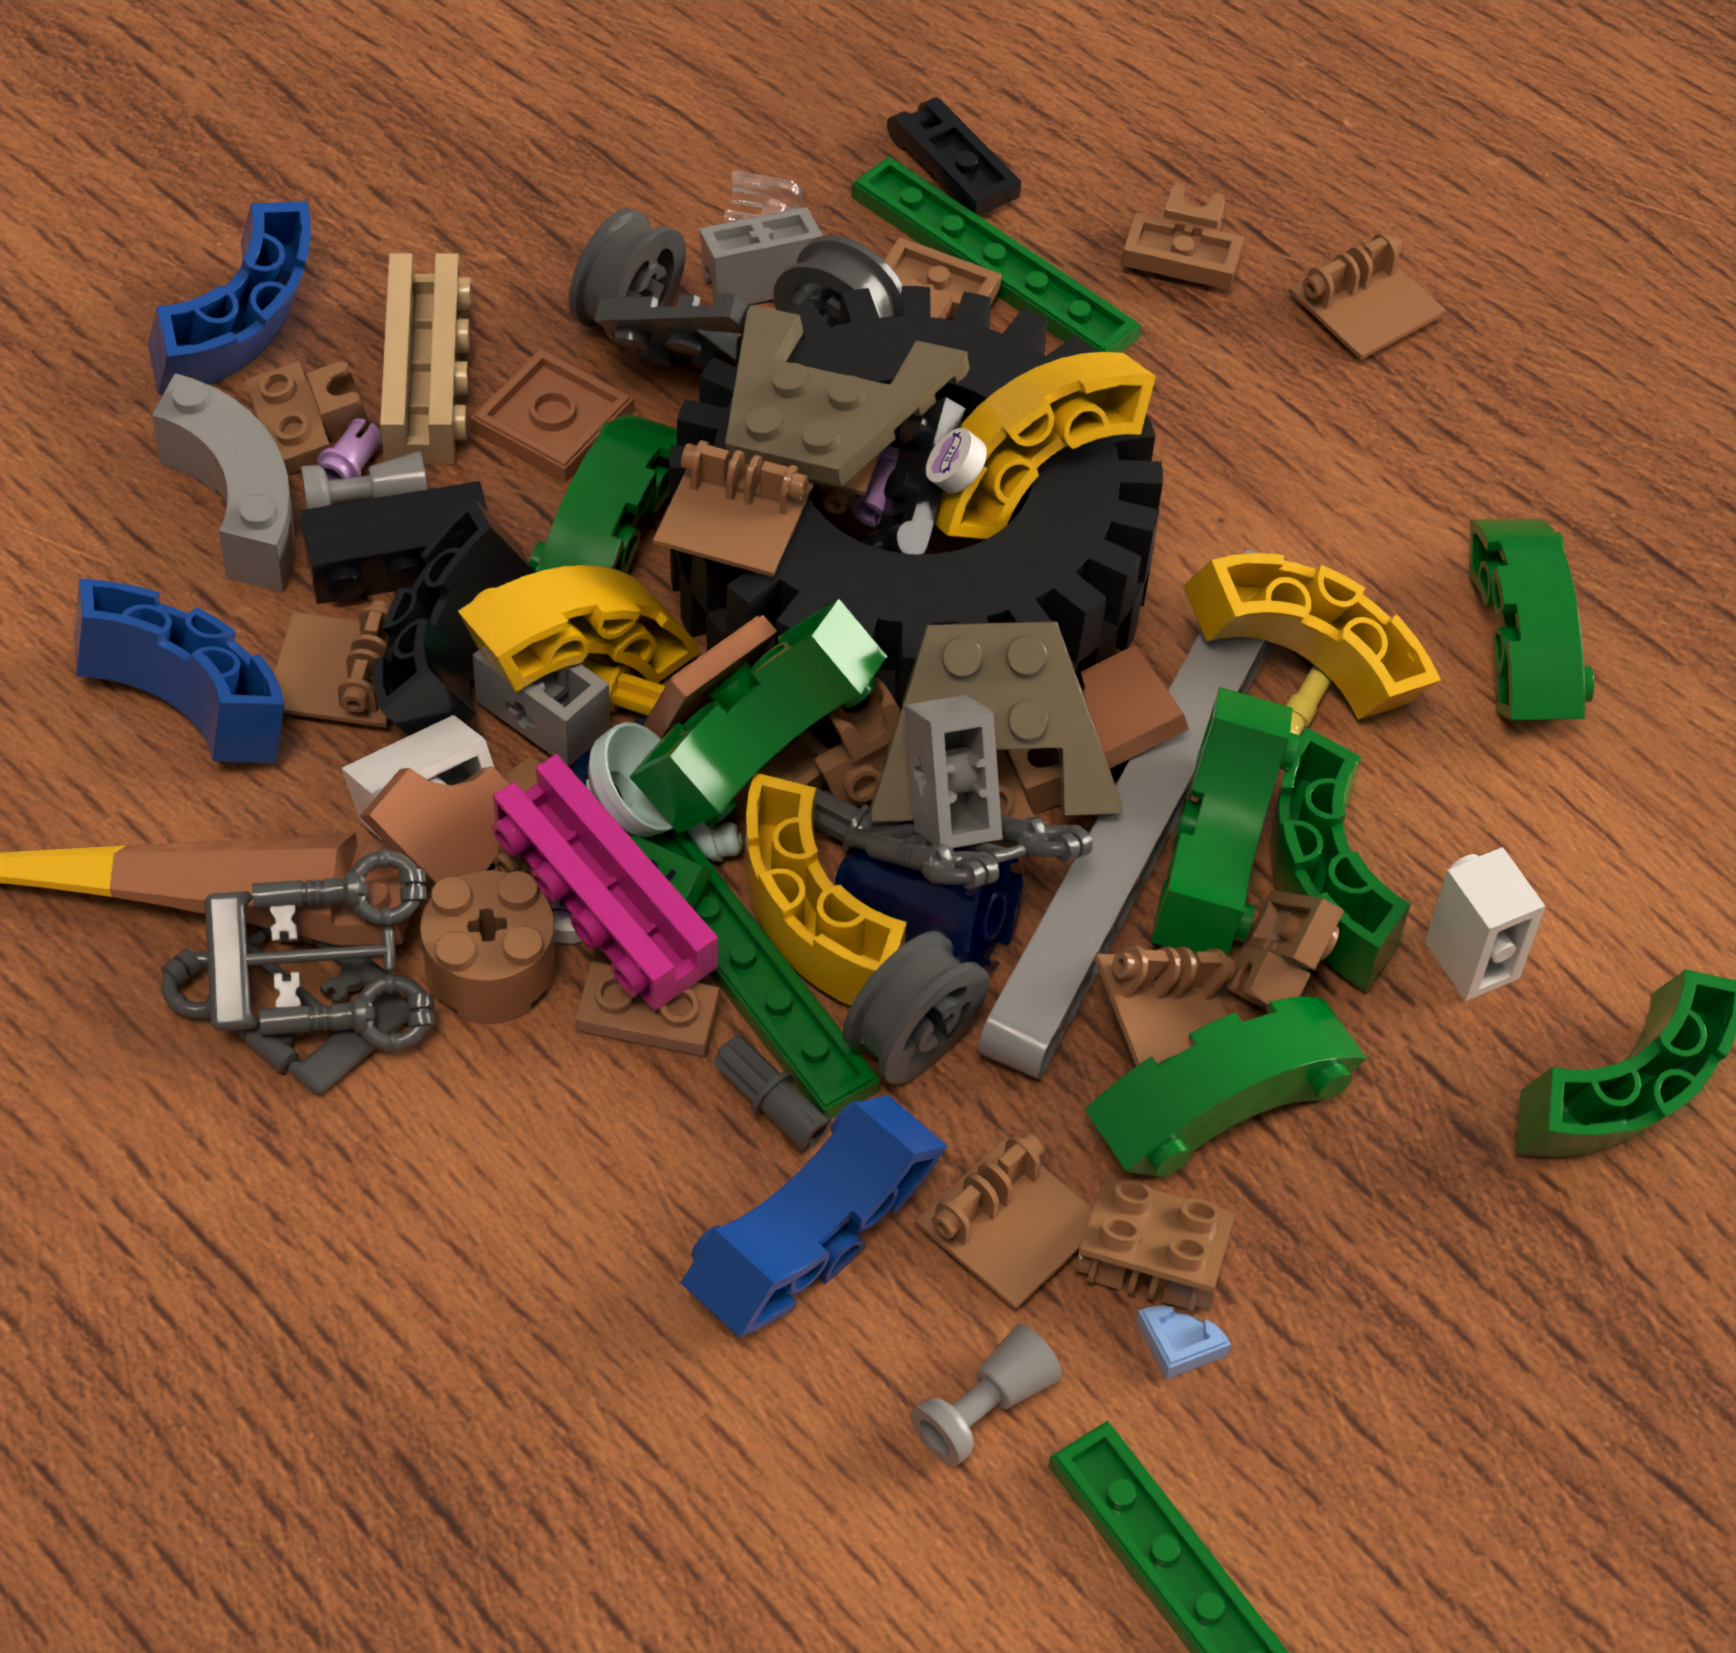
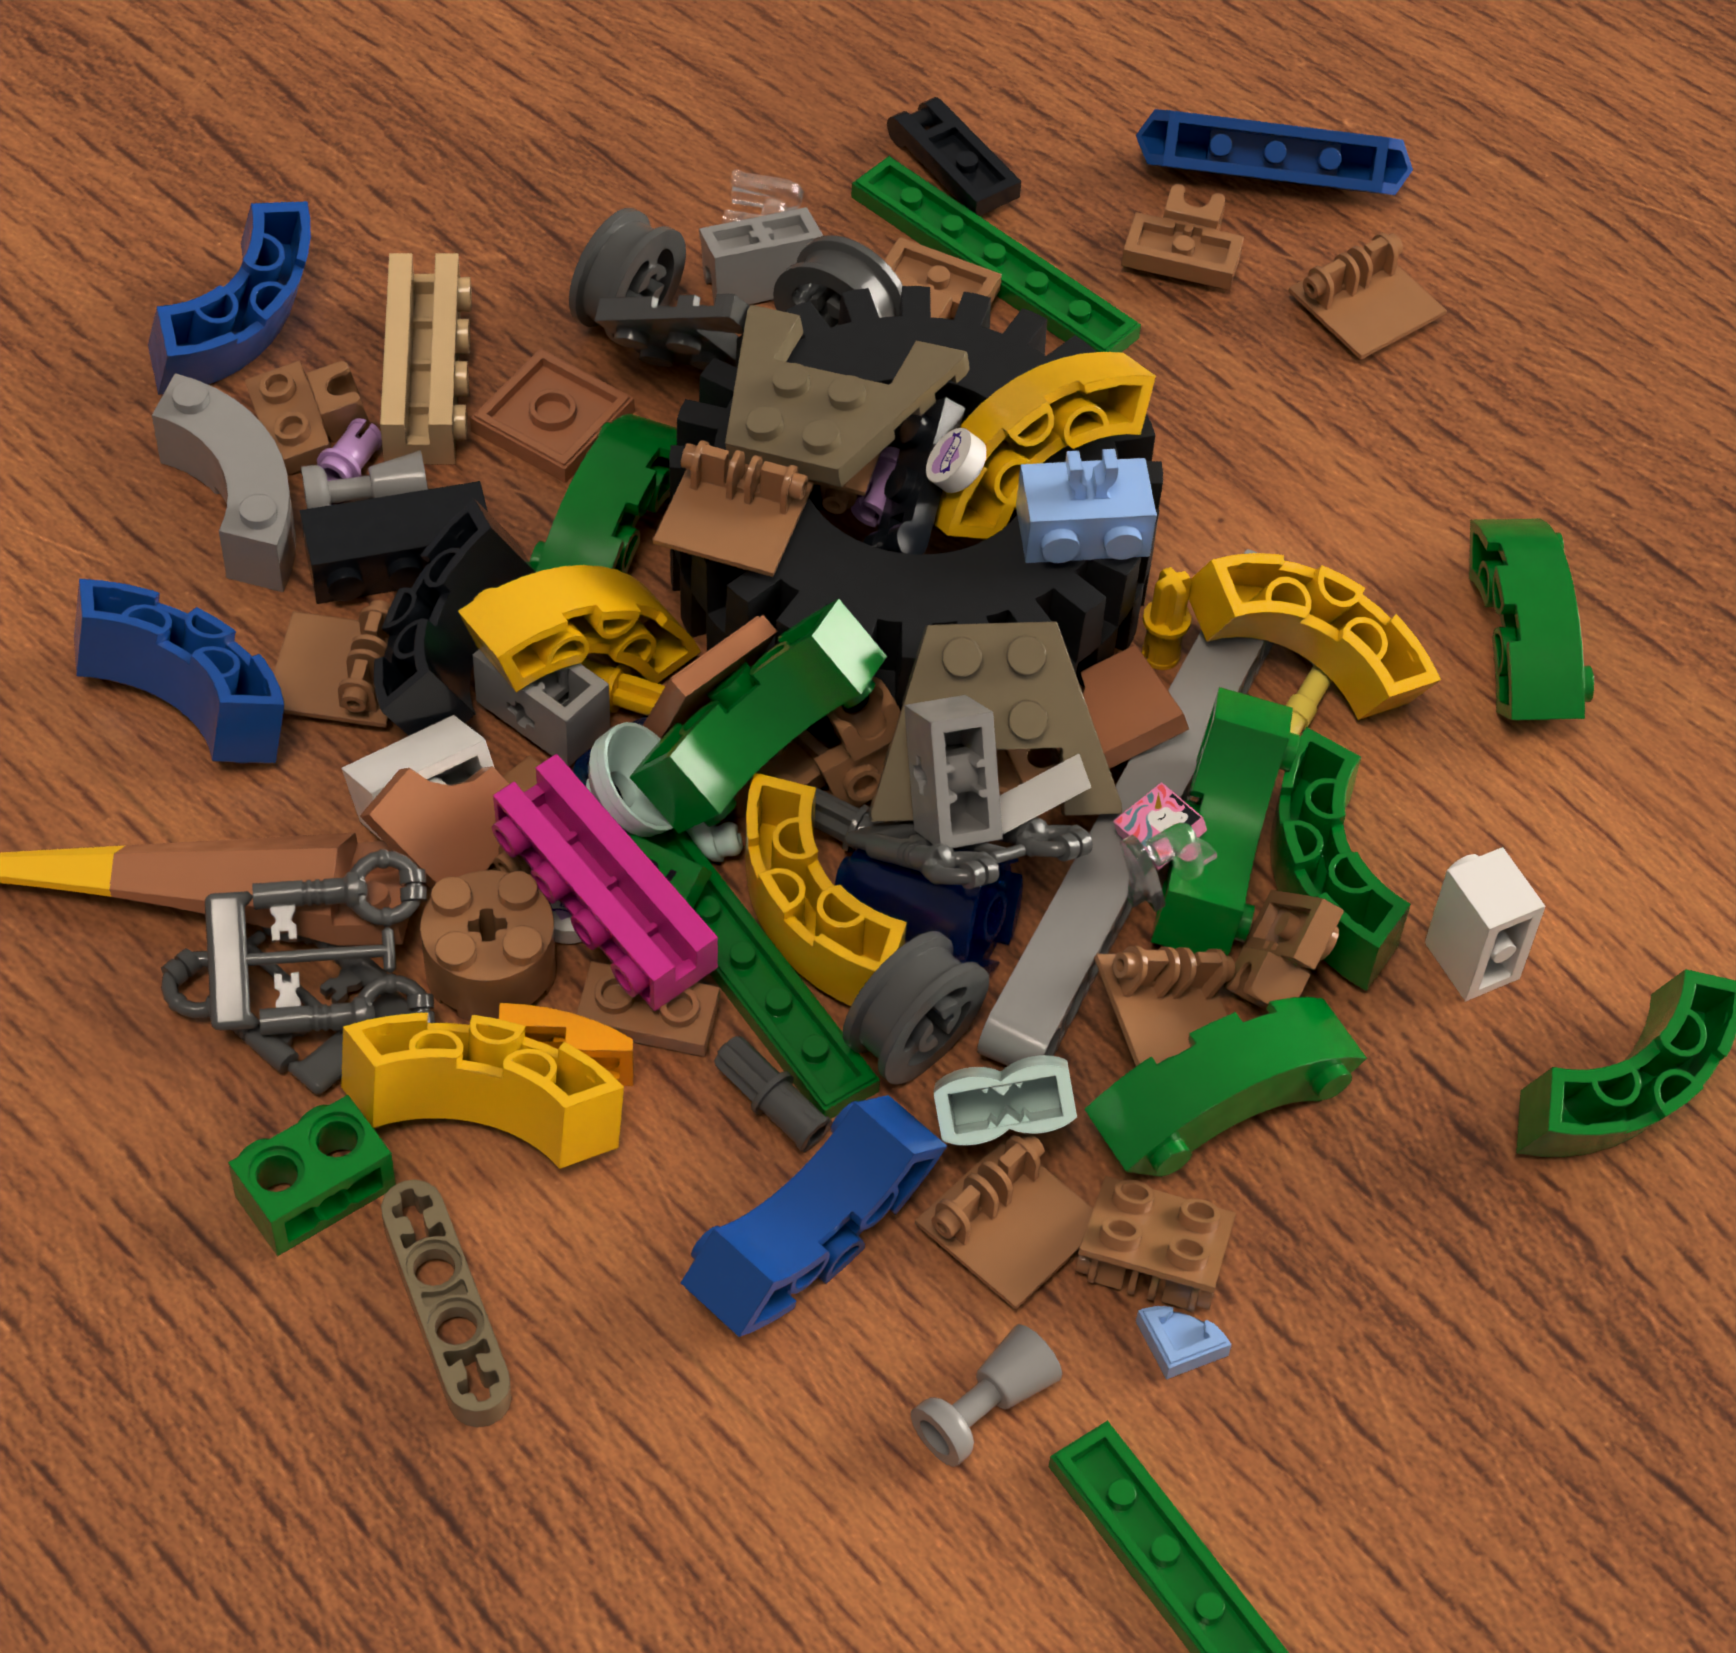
none -> green brick [228,1095,396,1257]
none -> yellow brick [341,1013,624,1169]
none -> dark tan beam [381,1179,512,1428]
none -> light orange slope [499,1003,634,1086]
none -> light aqua brick [933,1055,1077,1145]
none -> white sticker [987,754,1092,843]
none -> light blue brick [1016,449,1157,563]
none -> tile [1113,782,1207,870]
none -> clear piece [1120,822,1217,912]
none -> blue brick [1135,109,1413,195]
none -> yellow axle [1142,567,1192,670]

